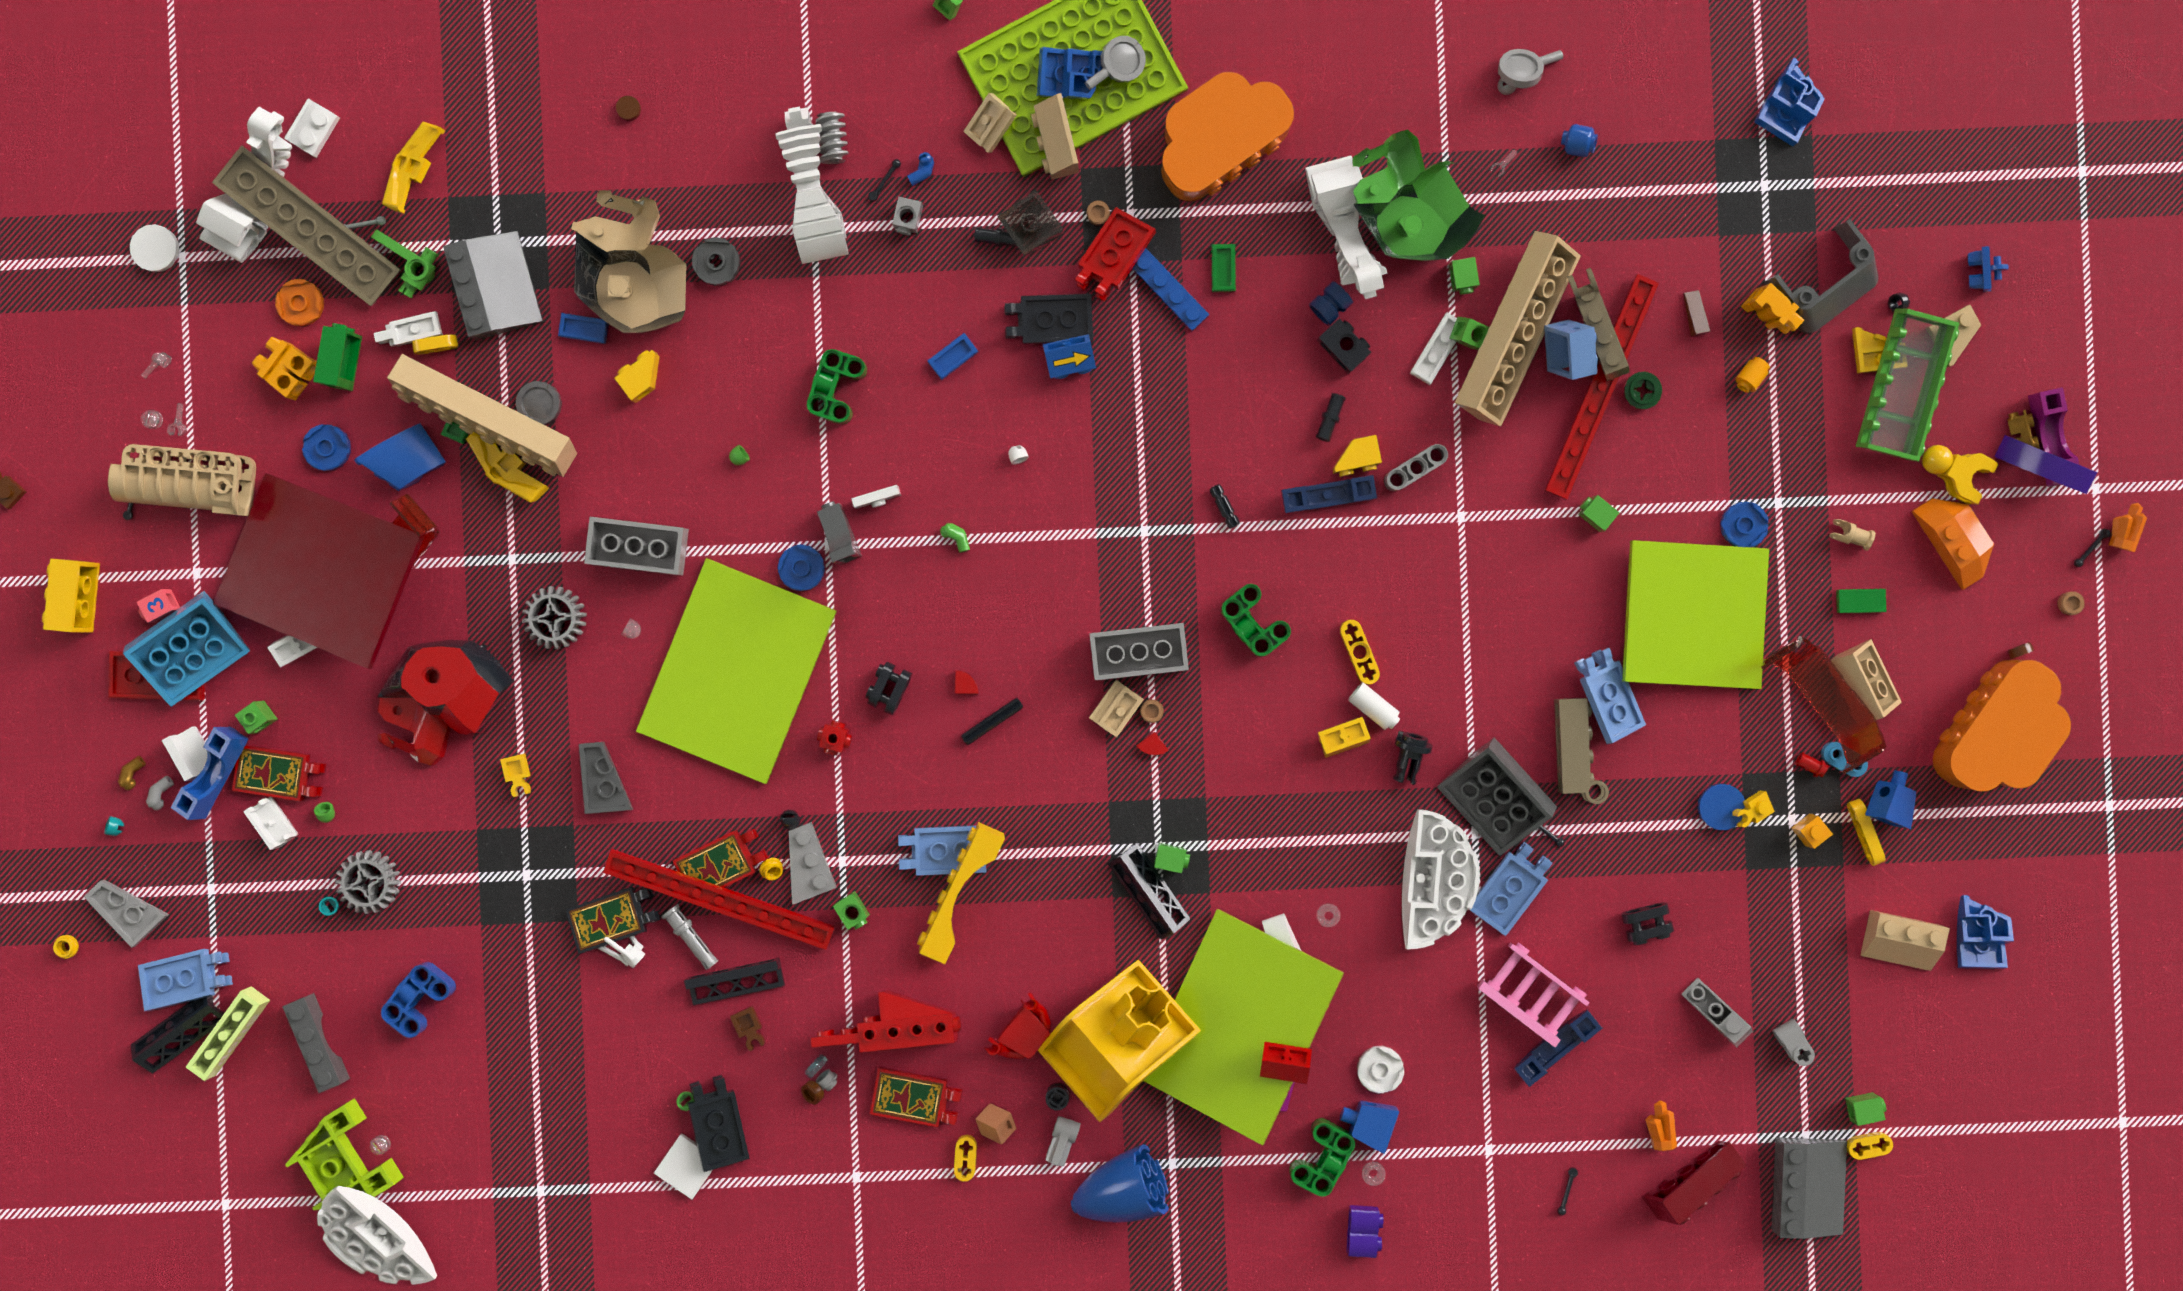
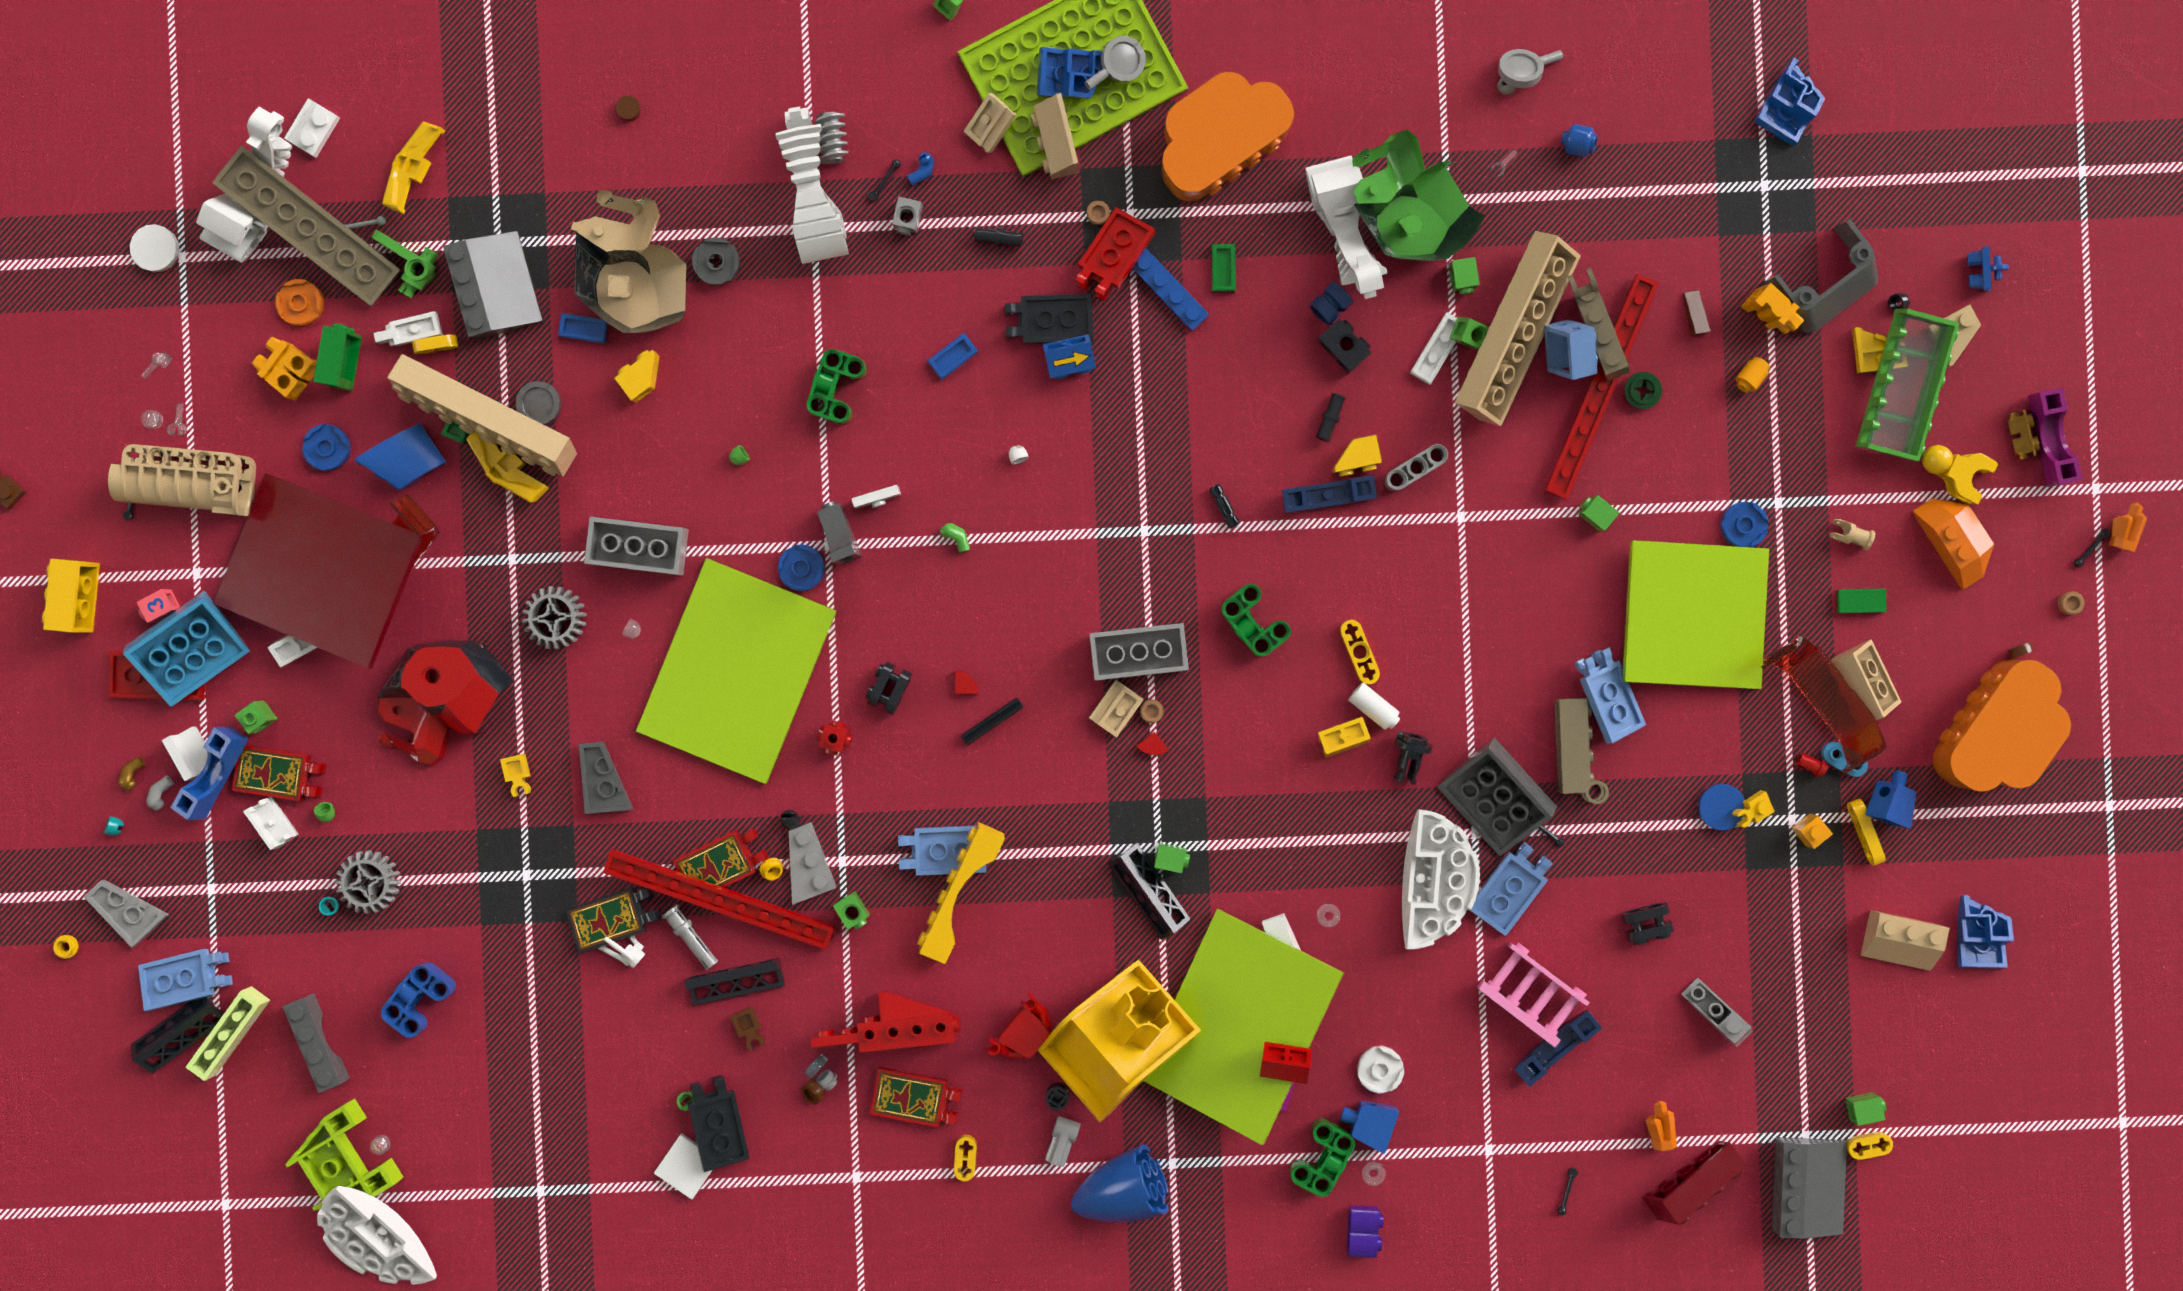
nougat panel [975,1104,1016,1145] -> none
clear smoke slope [997,190,1064,256] -> none
light grey piece [1772,1018,1815,1066] -> none
dark purple slope [1994,435,2098,494] -> none

